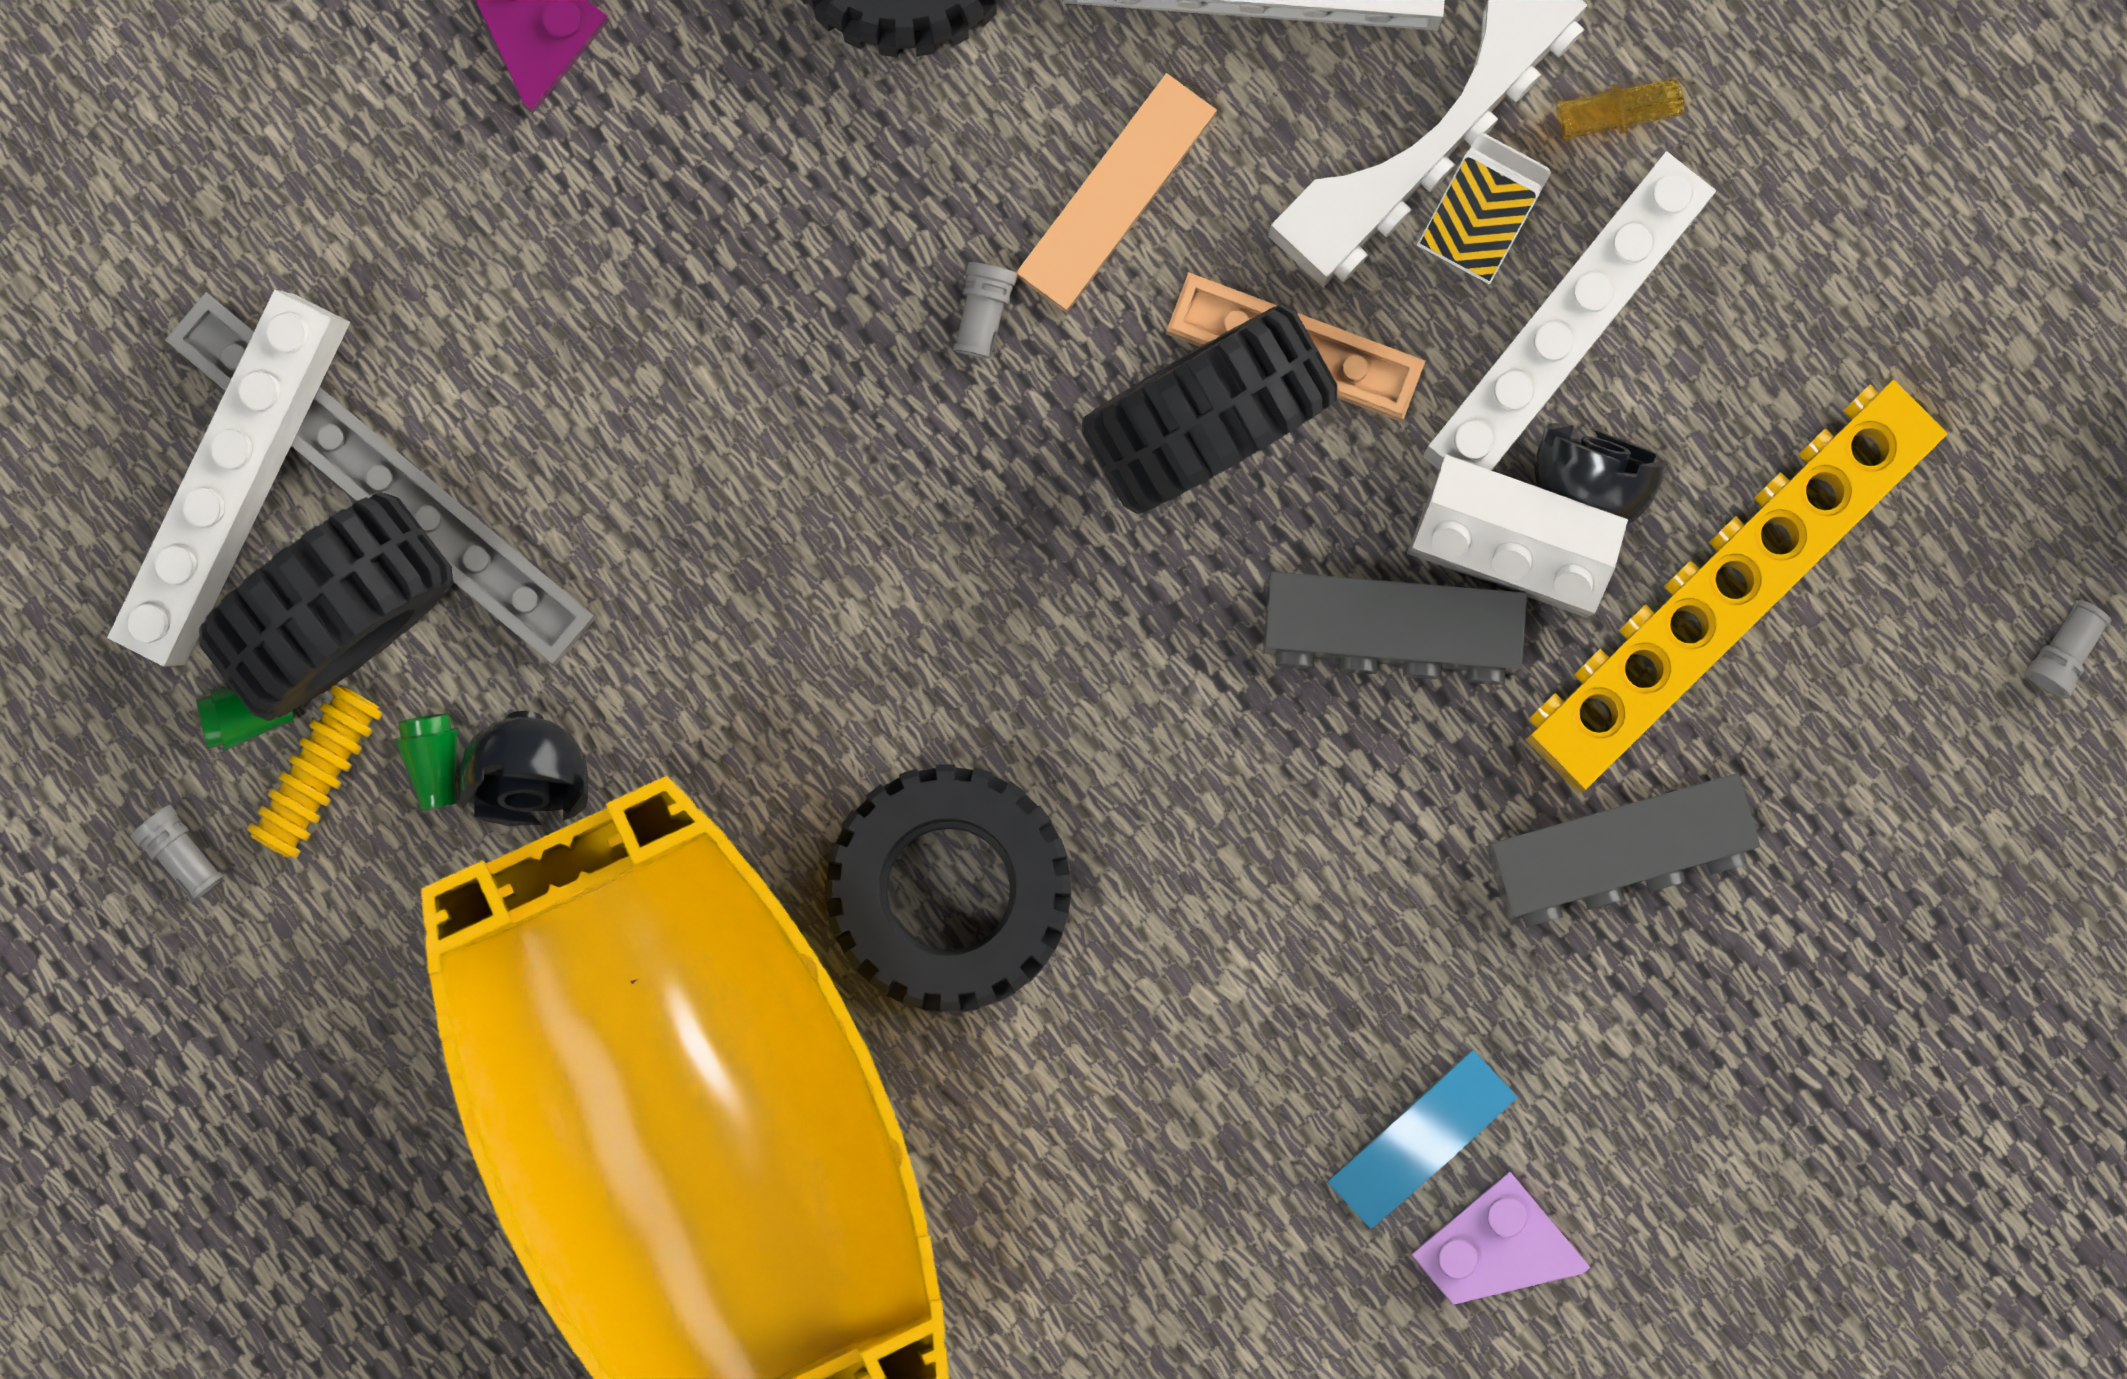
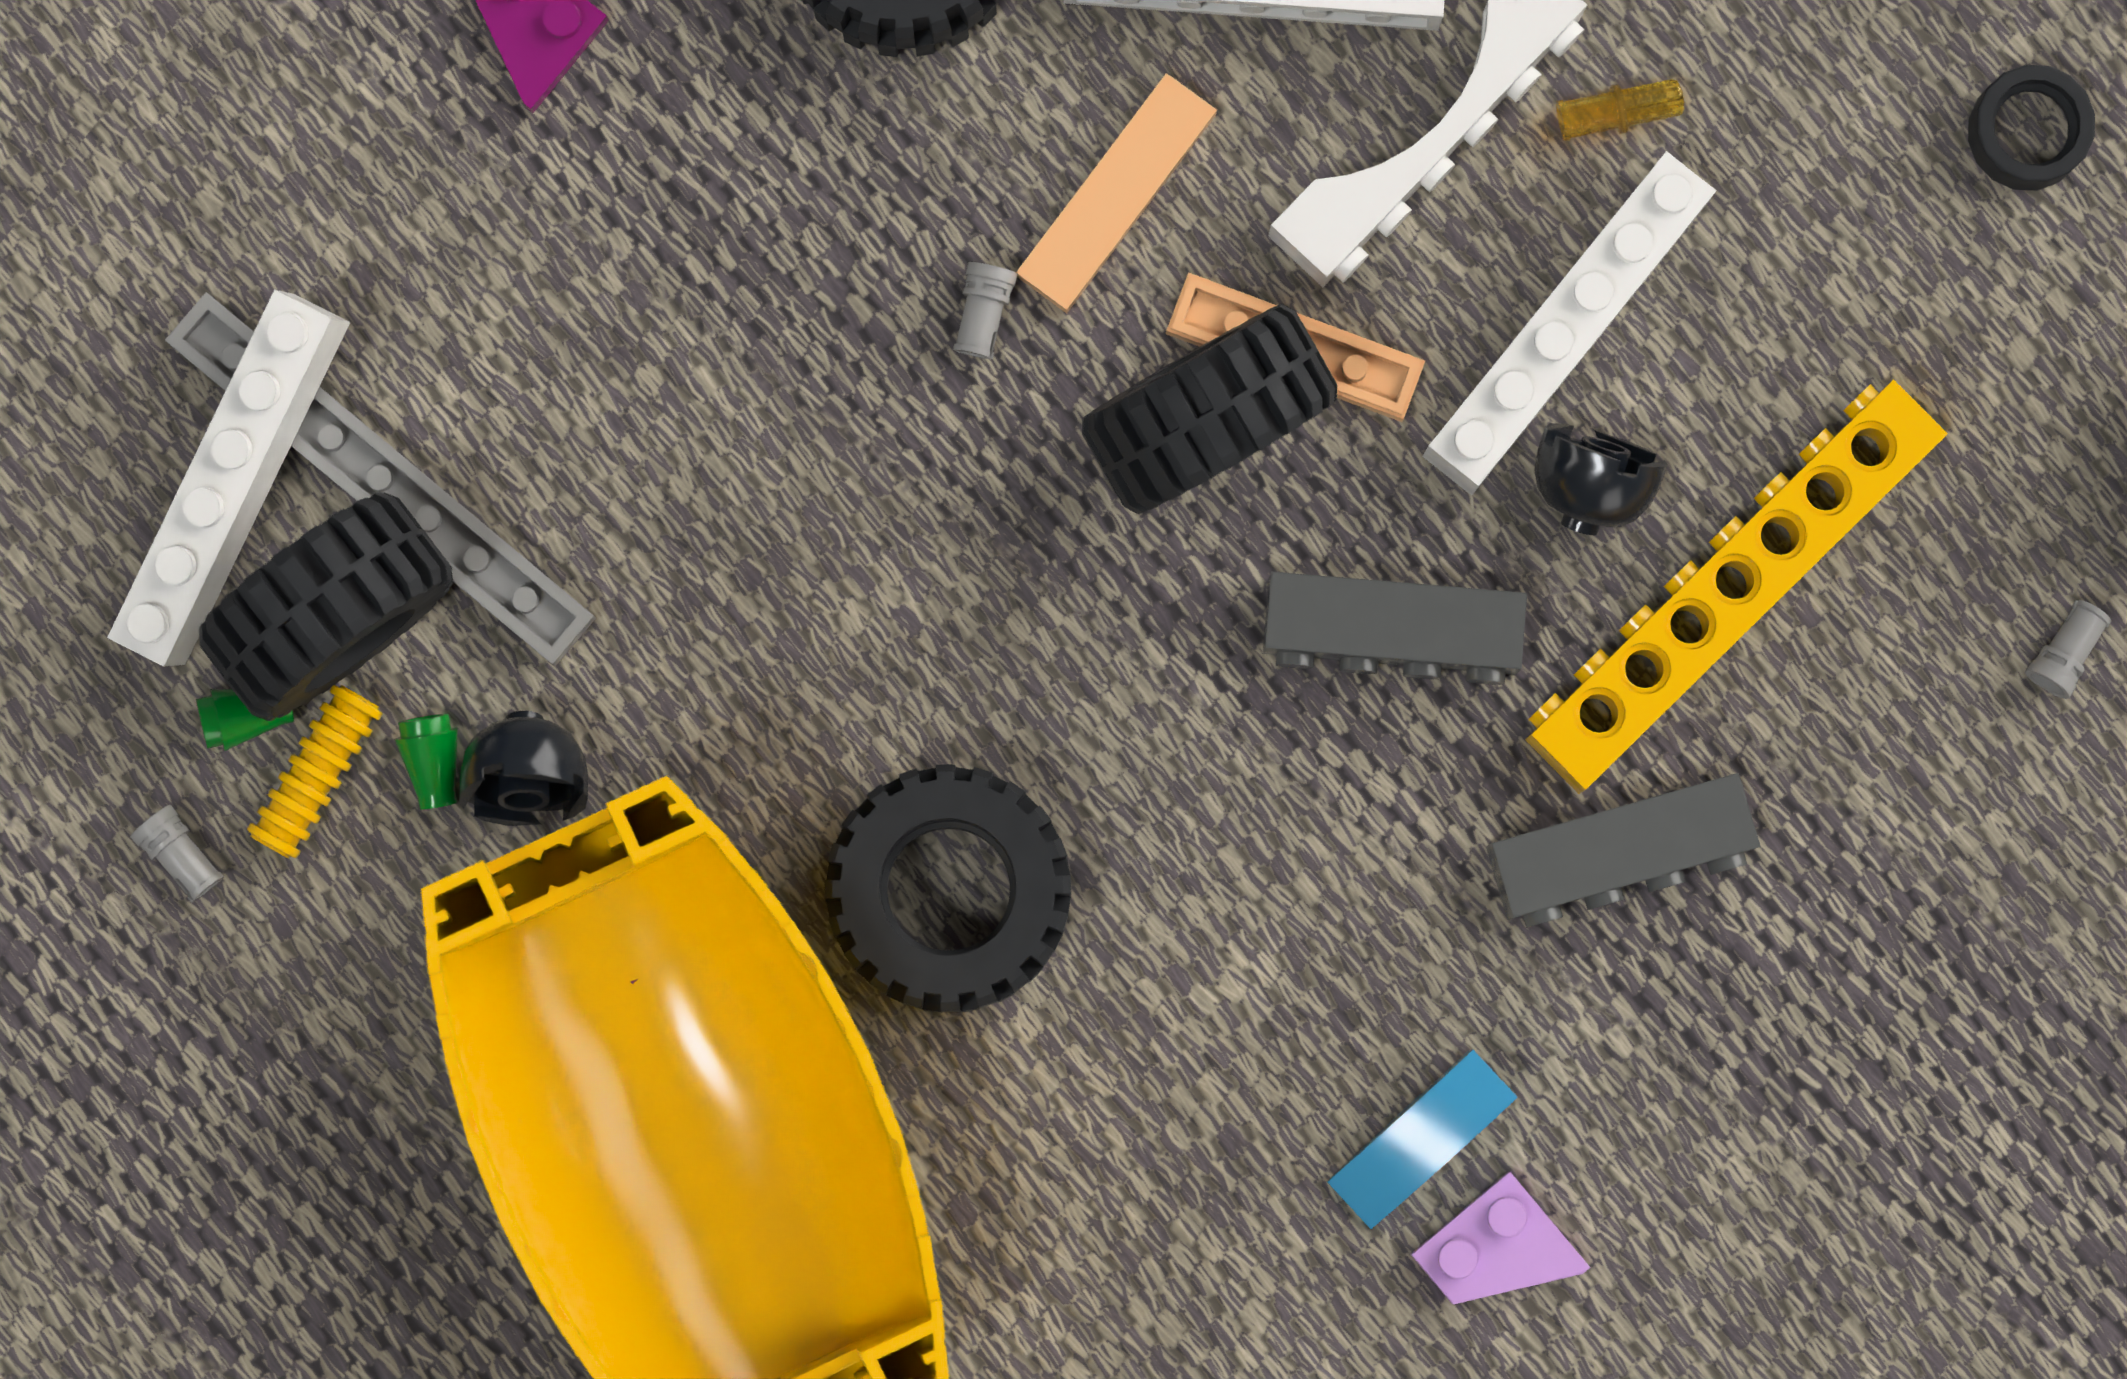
white slope [1407,454,1628,618] -> none
piece [1417,133,1550,285] -> none
none -> black tyre [1968,65,2095,191]

